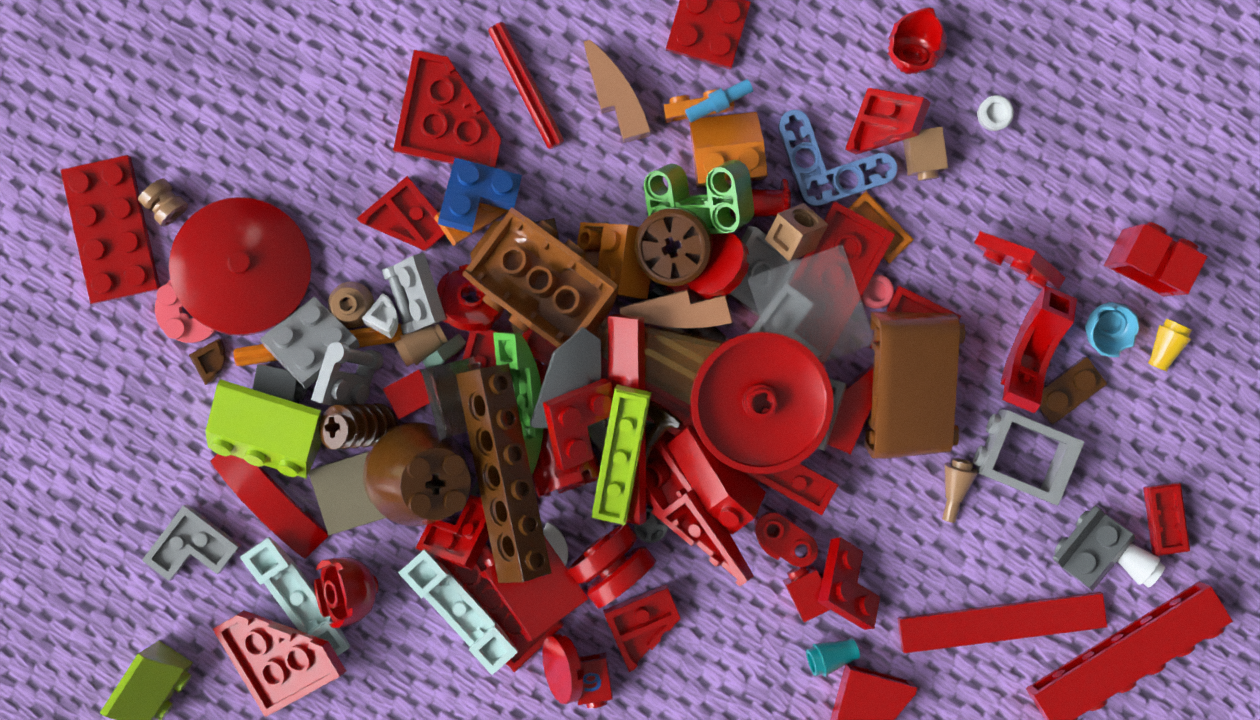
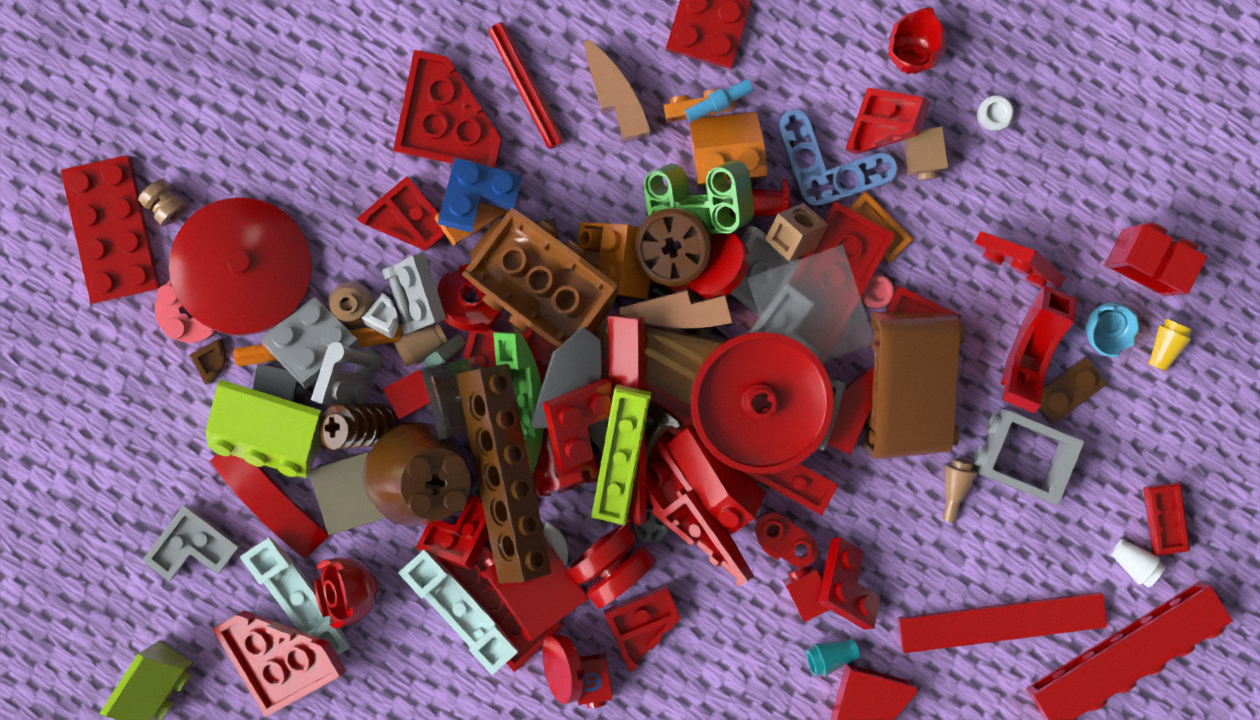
dark grey bracket [1053,505,1136,591] -> none

